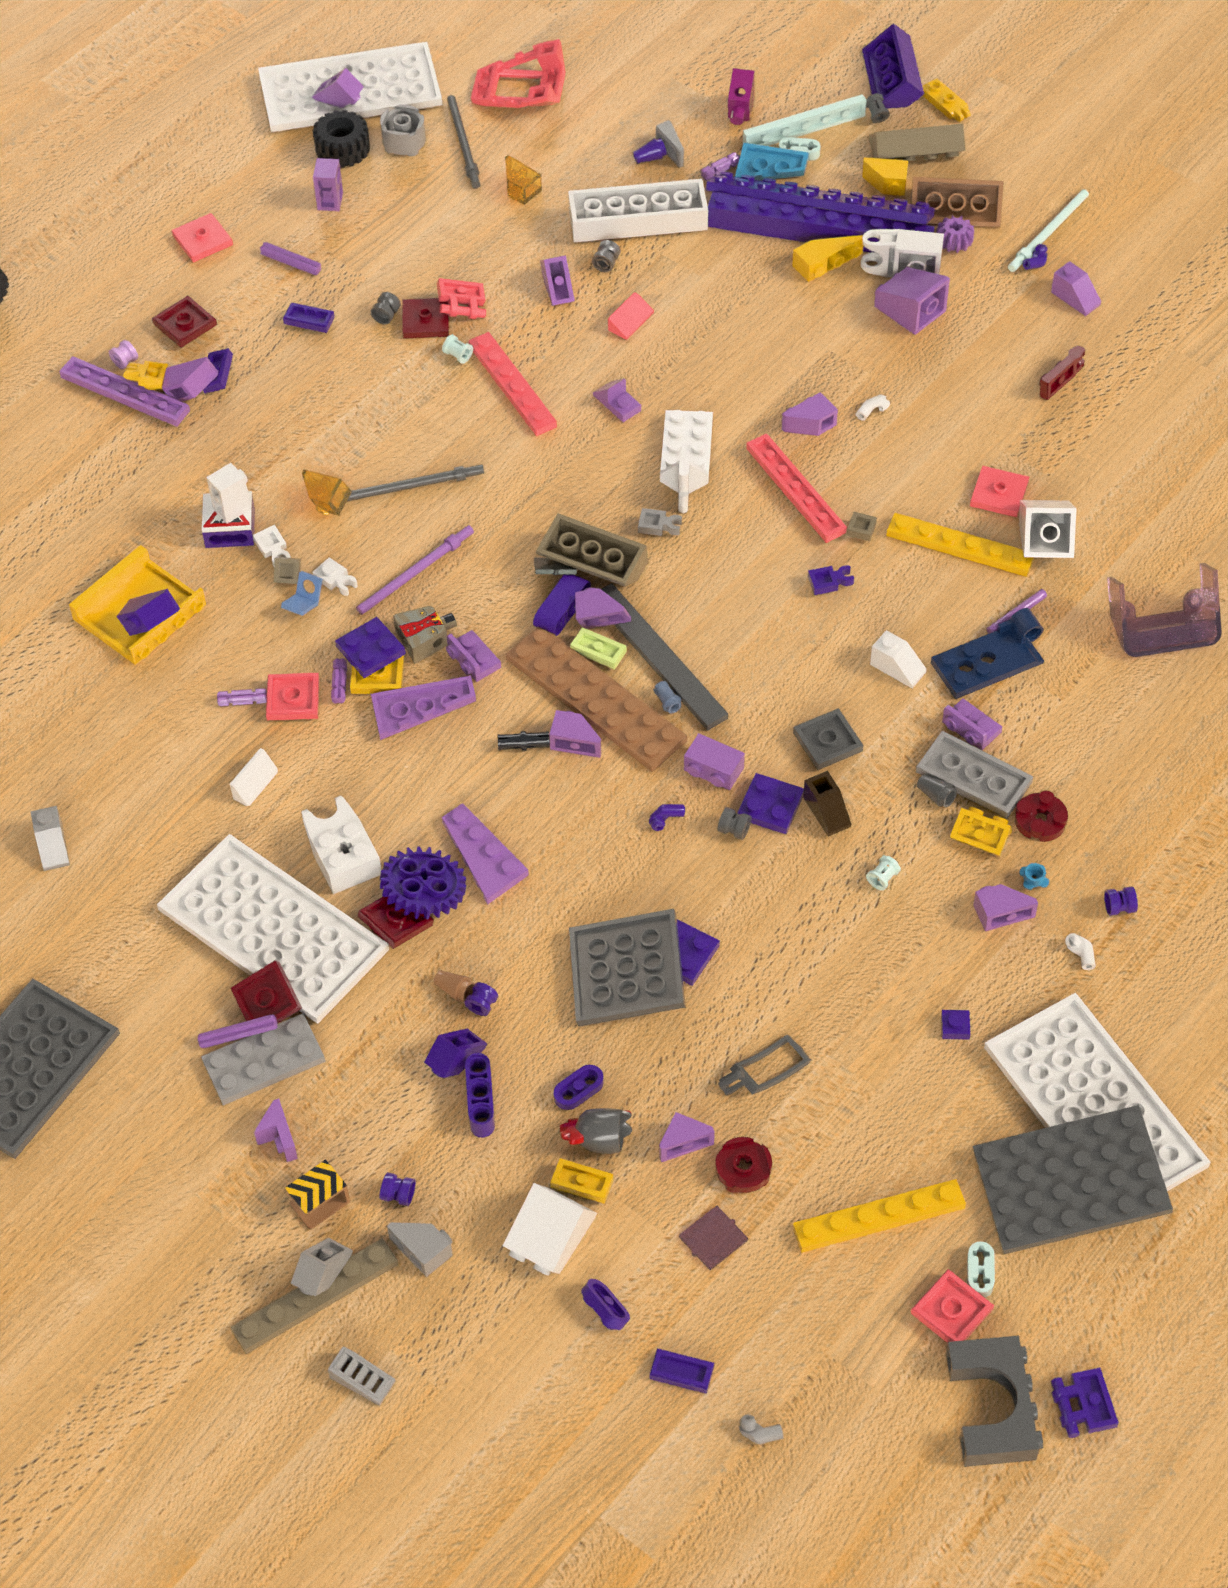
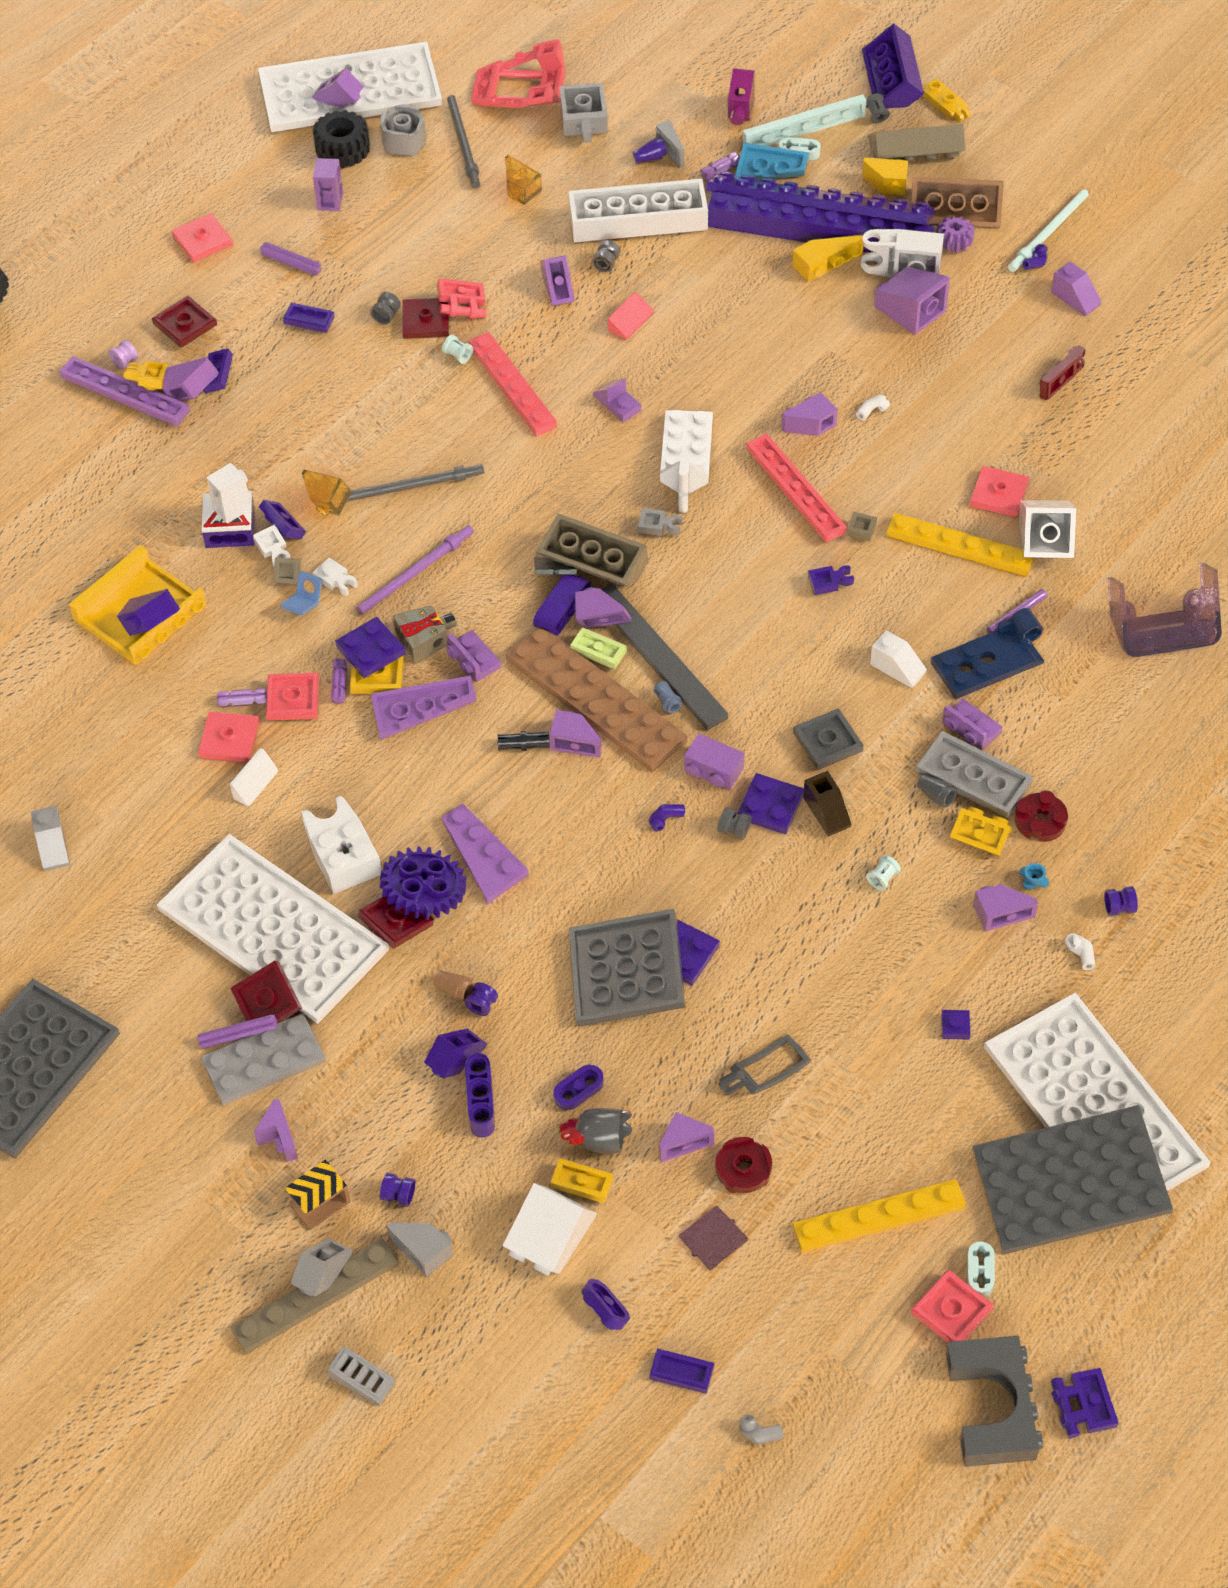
none -> coral plate [198,712,260,763]
none -> dark purple plate [259,499,306,539]
none -> light grey hinge [559,83,608,143]

